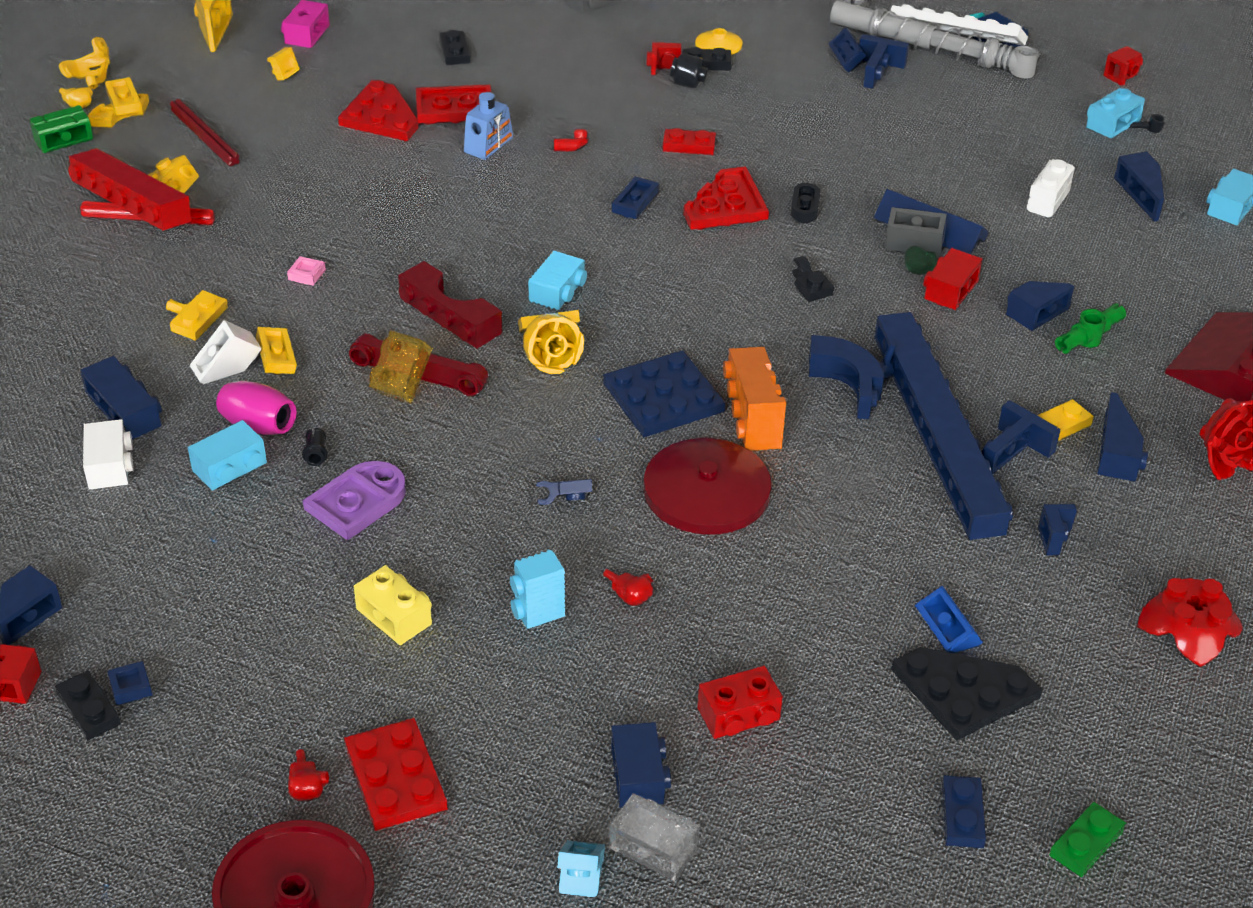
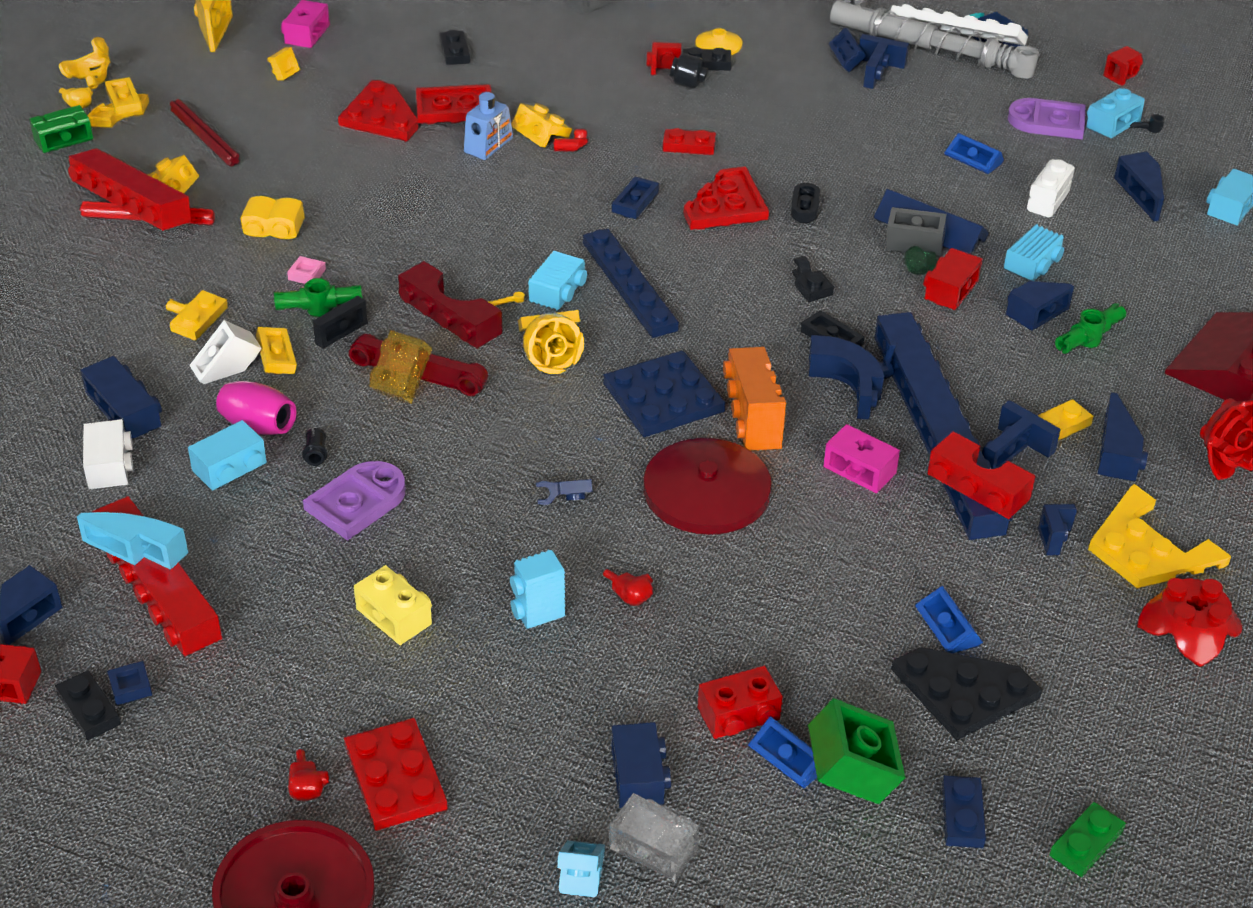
none -> medium azure slope [77,512,188,570]
none -> red brick [92,496,222,657]
none -> yellow brick [240,196,305,239]
none -> green pin [274,278,362,317]
none -> black plate [313,296,368,349]
none -> yellow hinge [489,292,525,306]
none -> yellow bracket [511,103,572,148]
none -> dark blue plate [583,228,679,338]
none -> blue slope [748,717,817,788]
none -> black plate [800,310,865,347]
none -> green brick [808,698,906,804]
none -> dark pink brick [823,424,900,493]
none -> red arch [927,431,1036,519]
none -> blue slope [944,133,1004,174]
none -> medium azure brick [1004,224,1064,281]
none -> medium lavender tile [1008,98,1086,140]
none -> yellow wing [1088,484,1231,588]

